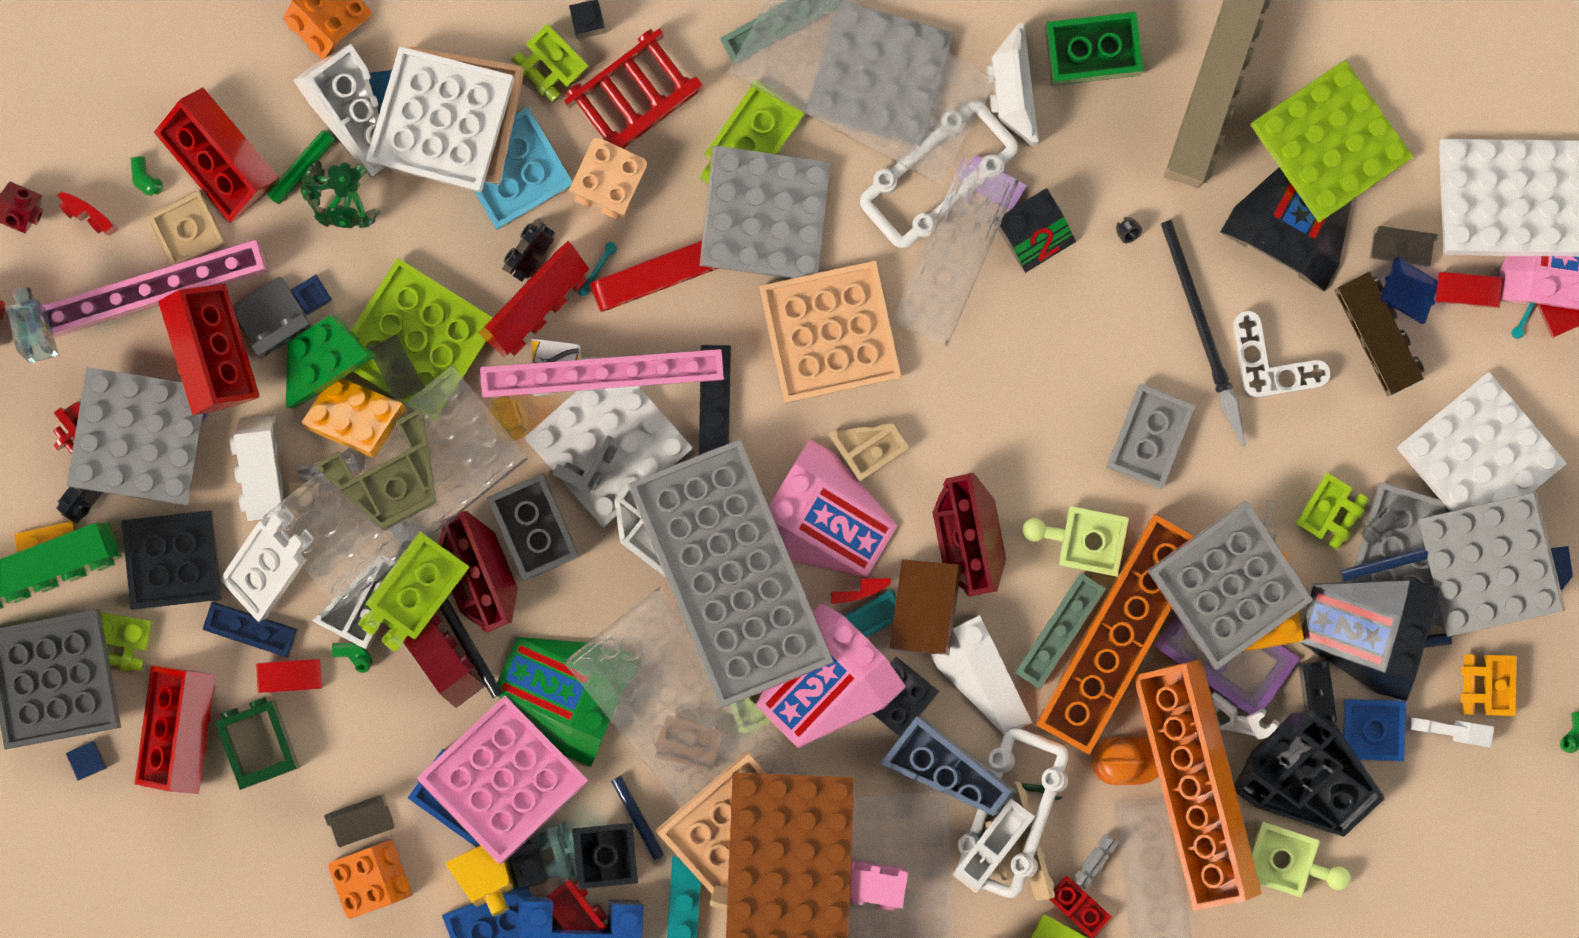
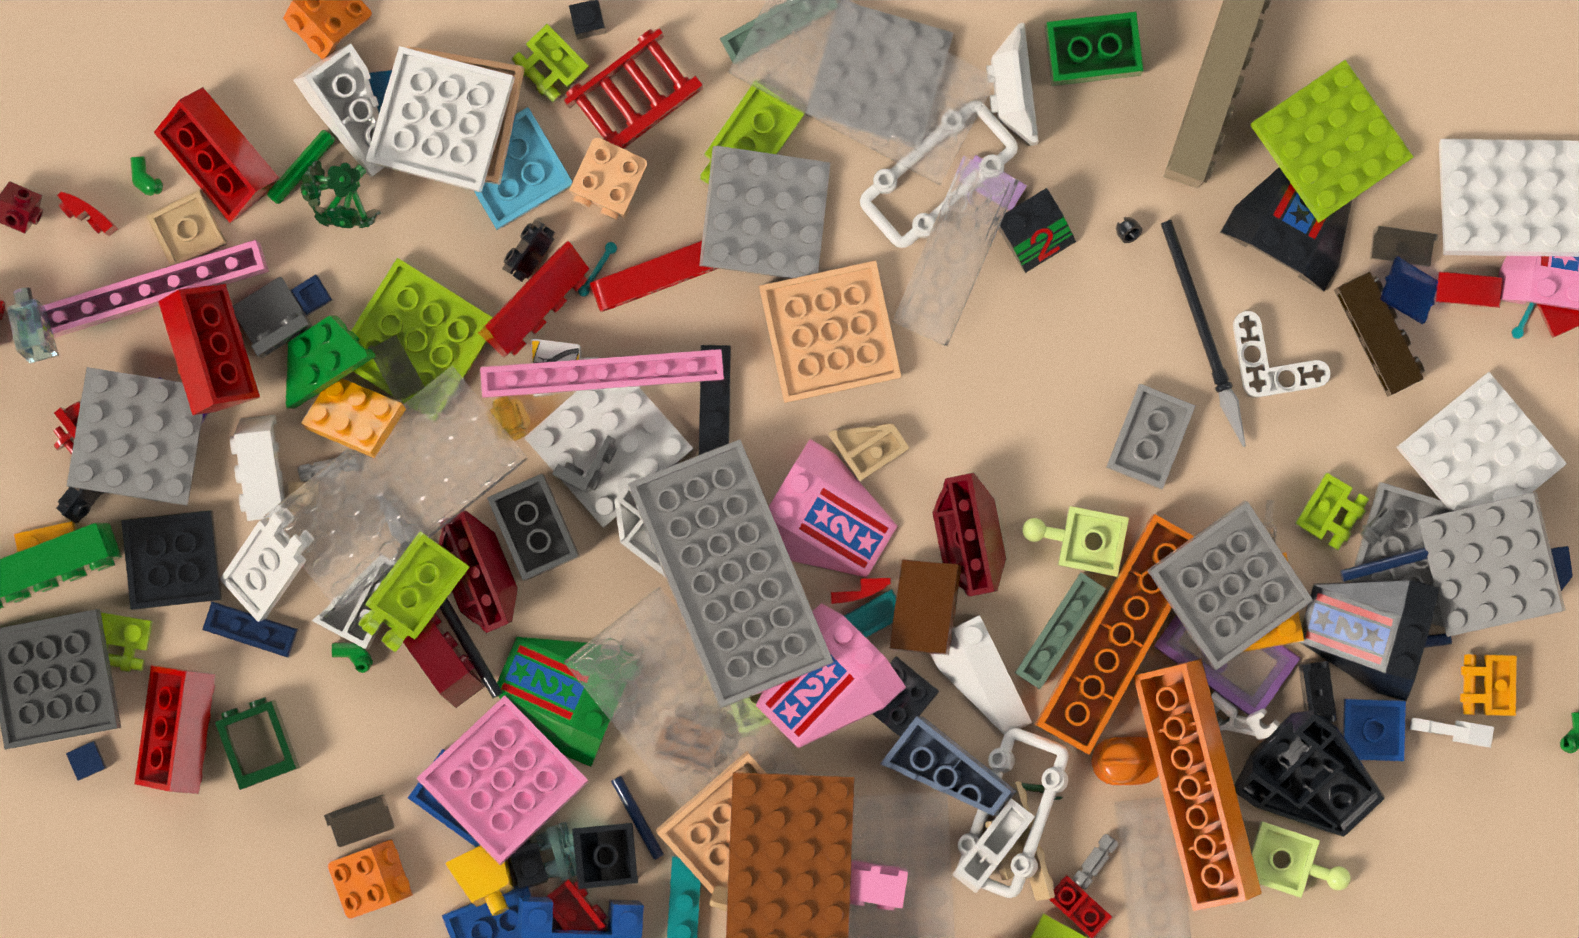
red slope [256,659,322,693] -> none
olive wing [315,409,437,531] -> none

